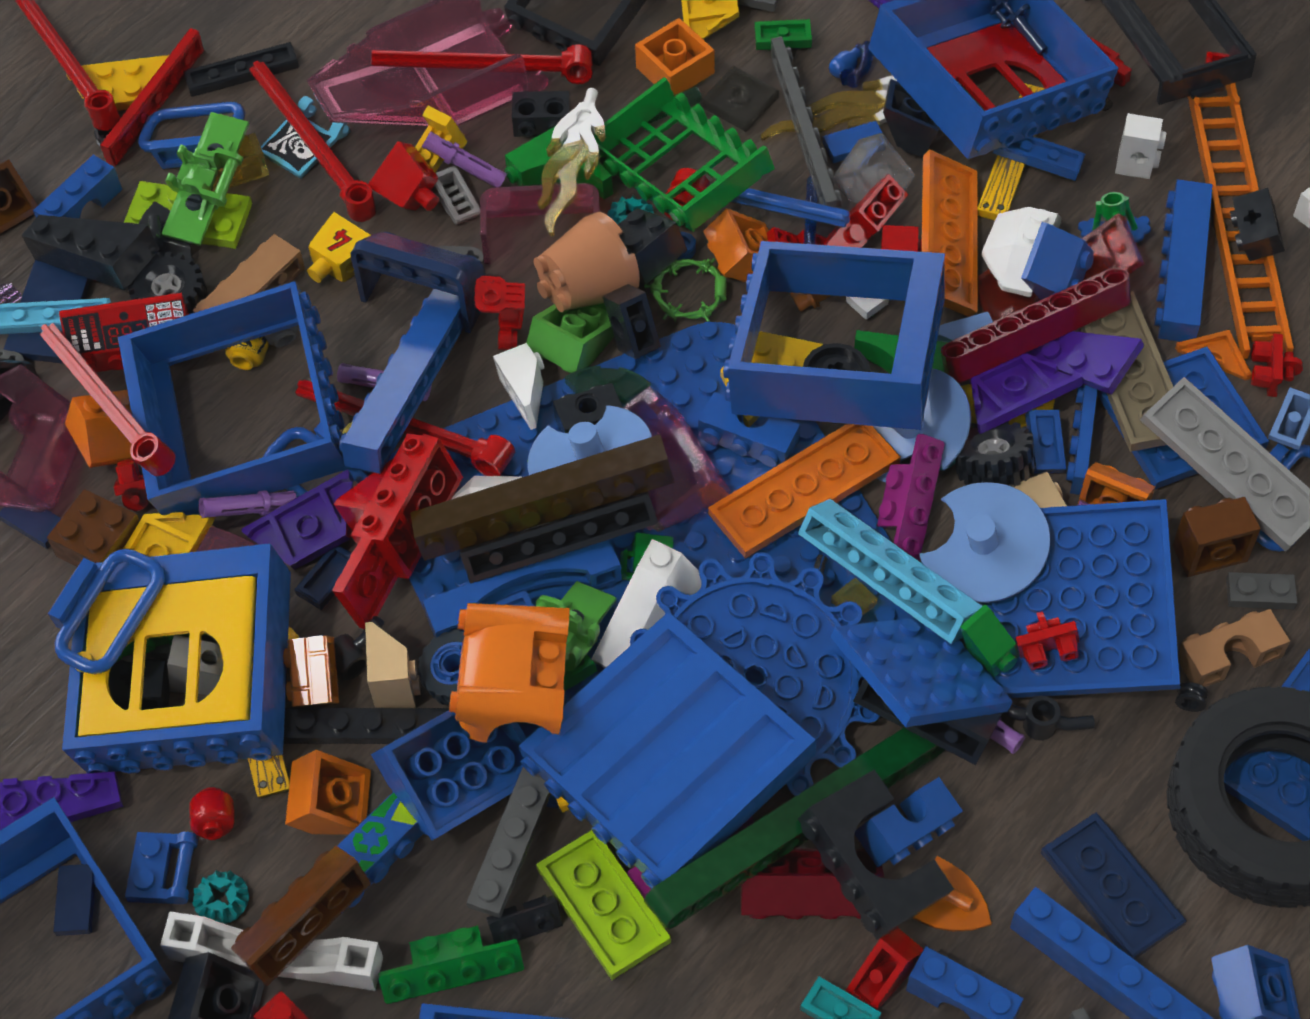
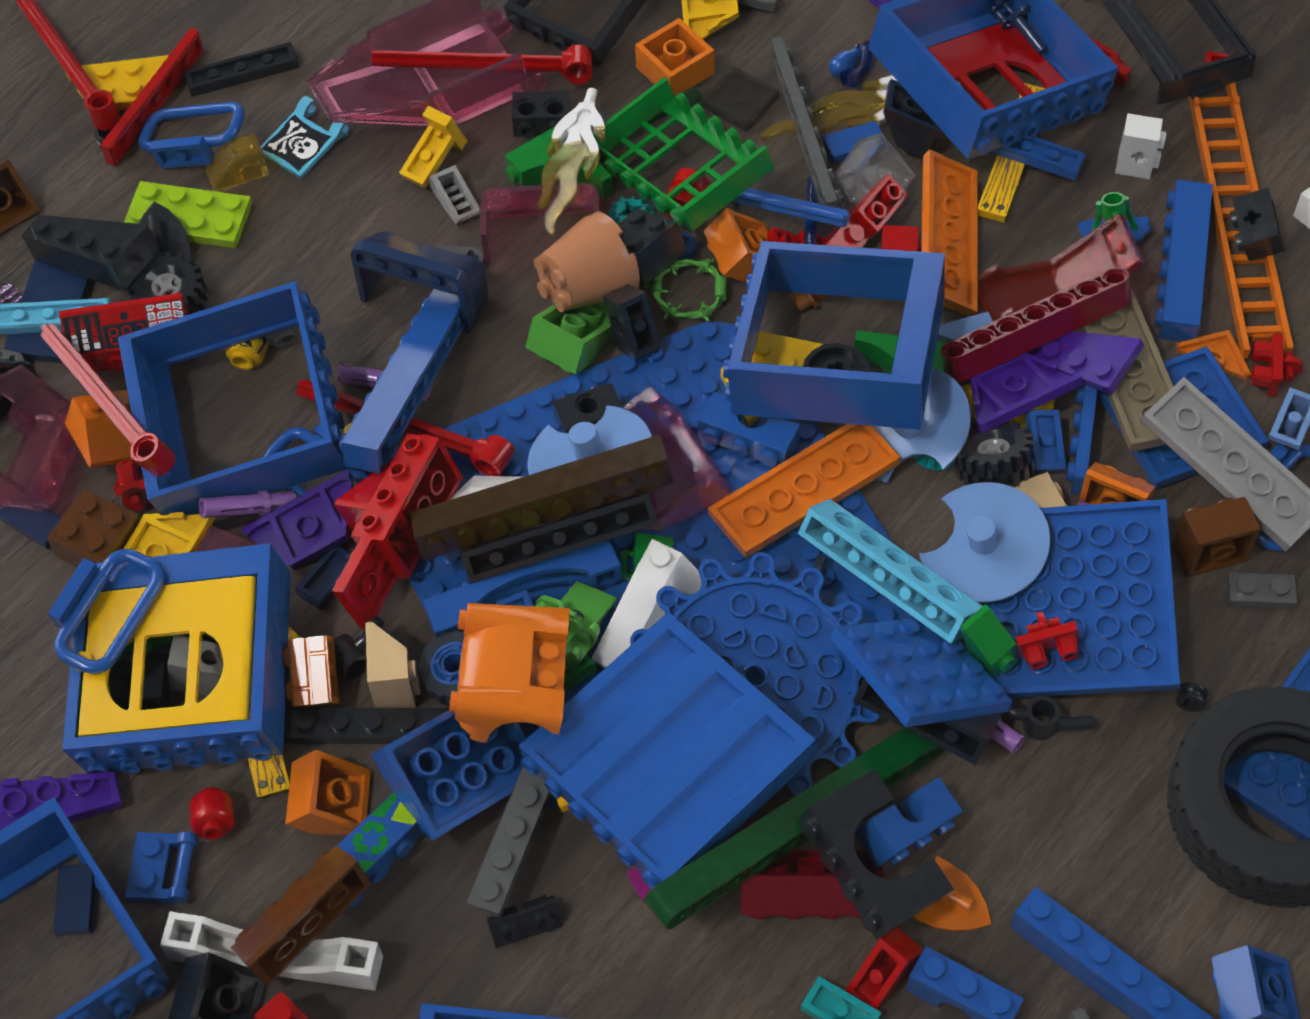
blue arch [33,155,122,218] -> none
bright green piece [161,112,249,246] -> none
teal gear [192,870,249,924] -> none
medium nougat brick [193,234,305,313] -> none
red piece [249,60,376,222] -> none
yellow torso [307,212,371,283] -> none
red torso [368,141,439,211] -> none
green bracket [378,925,524,1004] -> none
medium lavender pin [422,131,507,190] -> none
red piece [474,275,525,350] -> none
white slope [493,343,544,430] -> none
lime plate [536,830,671,980] -> none
clear green tile [565,366,651,406] -> none
green plate [754,19,812,50] -> none
clear yellow tile [831,577,878,616] -> none
white plate [846,296,889,320] -> none
magenta bracket [877,434,945,562] -> none
white wedge [982,207,1062,297] -> none
blue slope [1021,222,1094,300] -> none
dark blue tile [1040,812,1187,960] -> none
medium nougat arch [1178,609,1290,687] -> none

